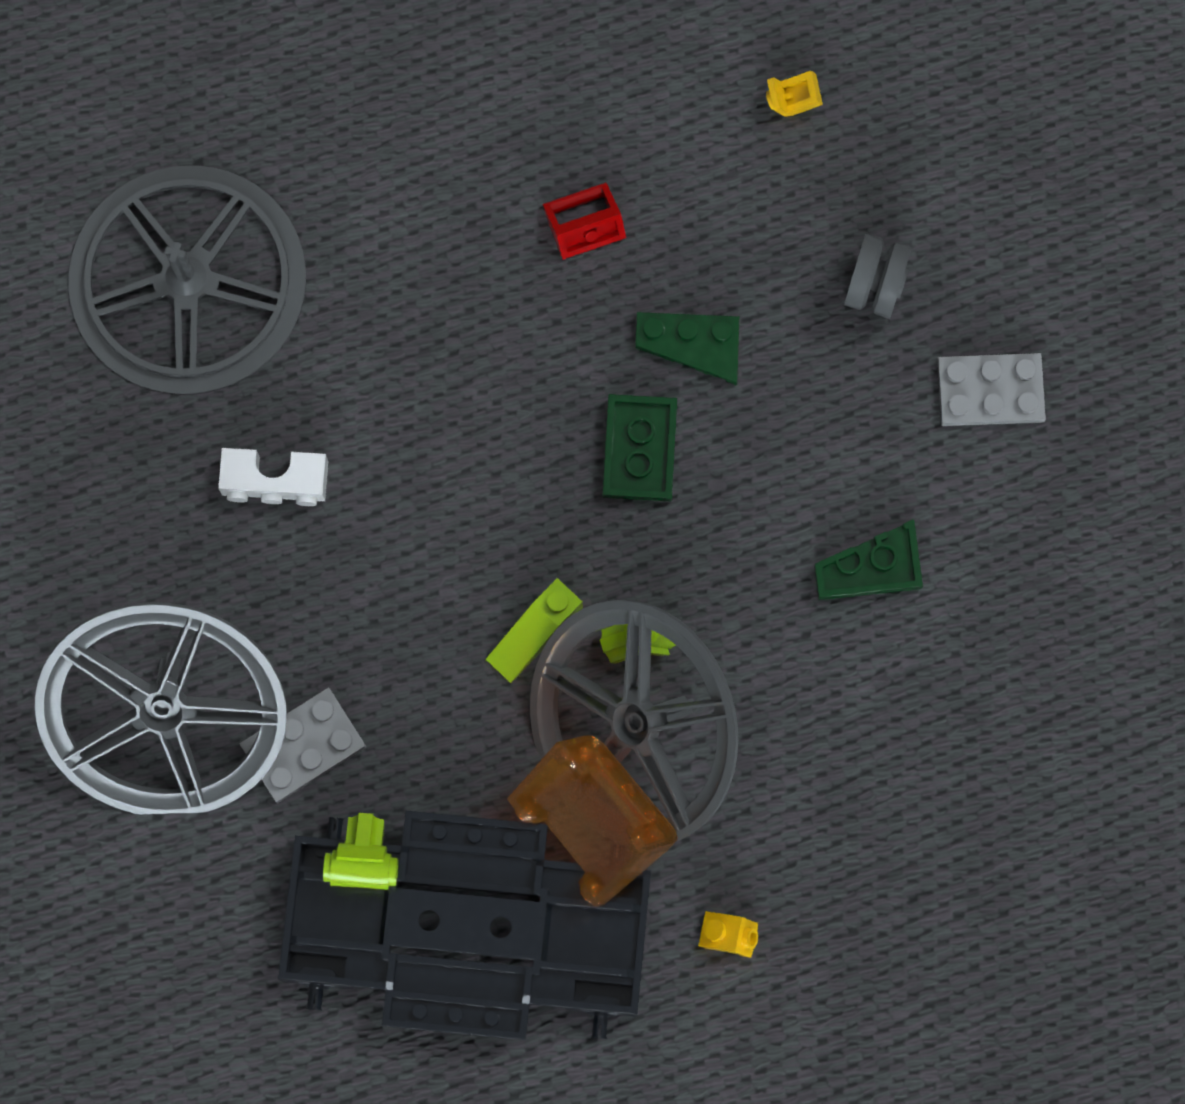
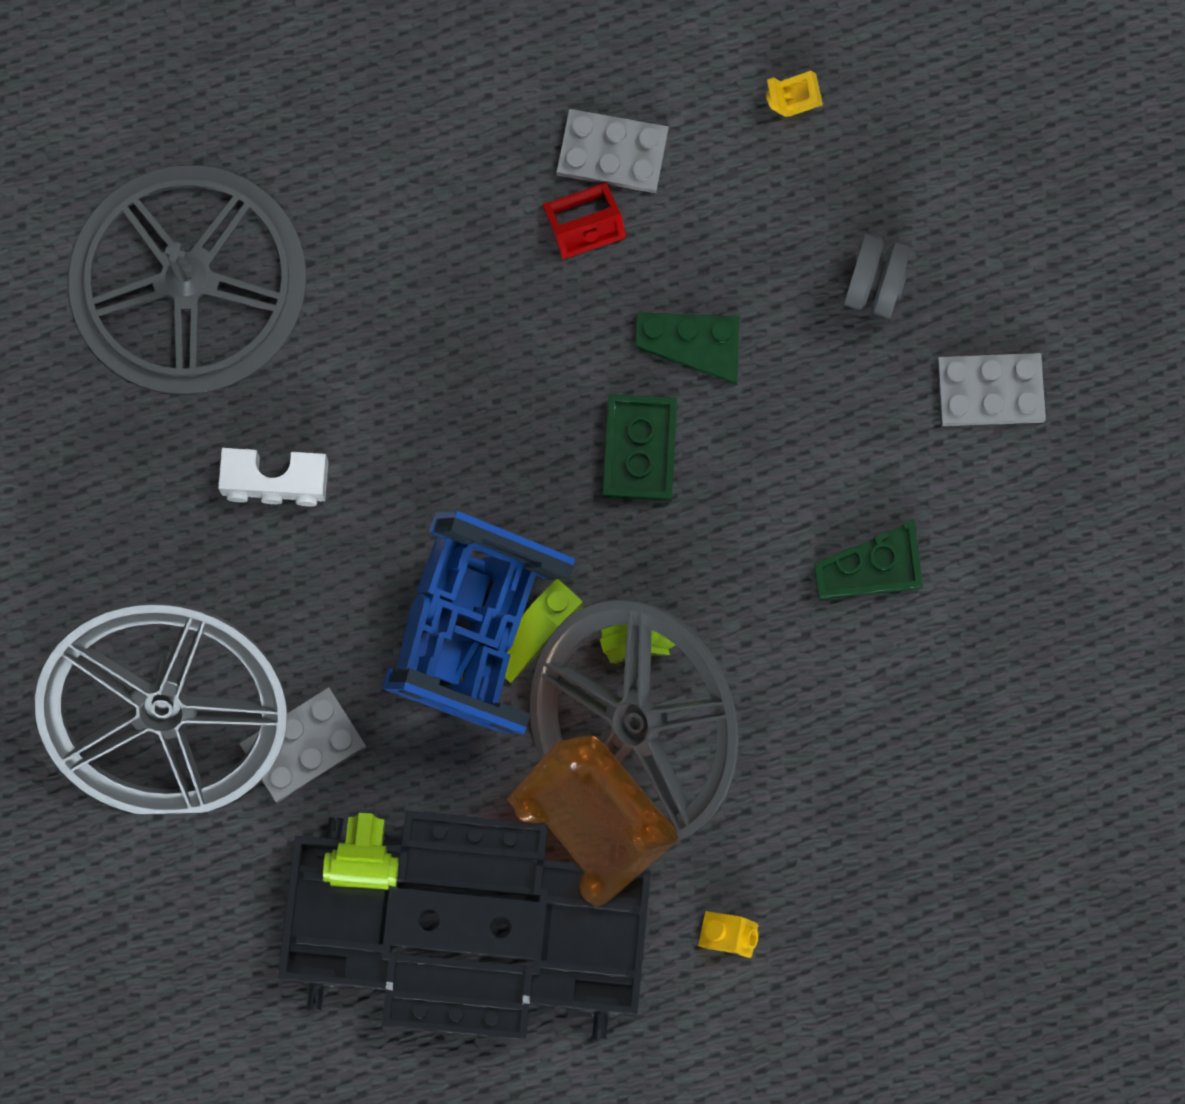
none -> blue container [382,511,576,734]
none -> light grey plate [557,109,669,193]

